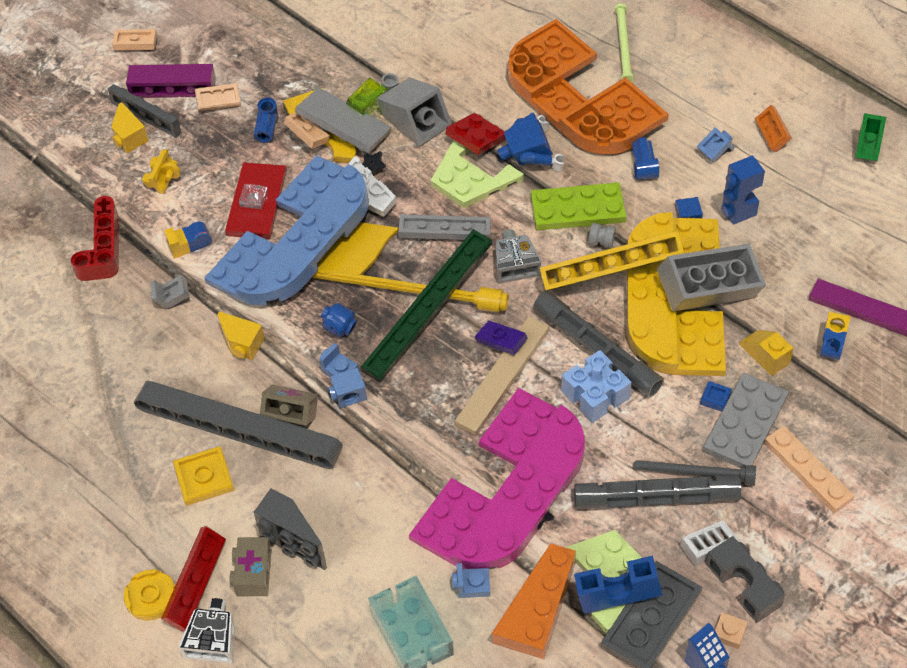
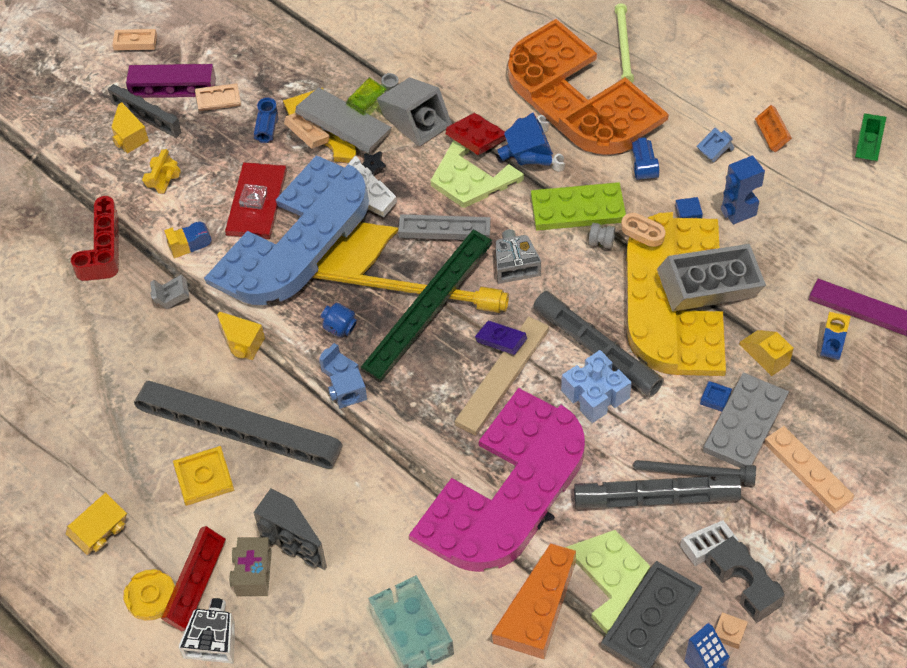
dark tan brick [260,384,318,426] -> none
medium blue bracket [452,563,490,598] -> none
yellow brick [540,231,685,291] -> none
blue arch [574,555,663,614] -> none
none -> yellow brick [66,492,127,555]
none -> light nougat plate [621,213,665,247]

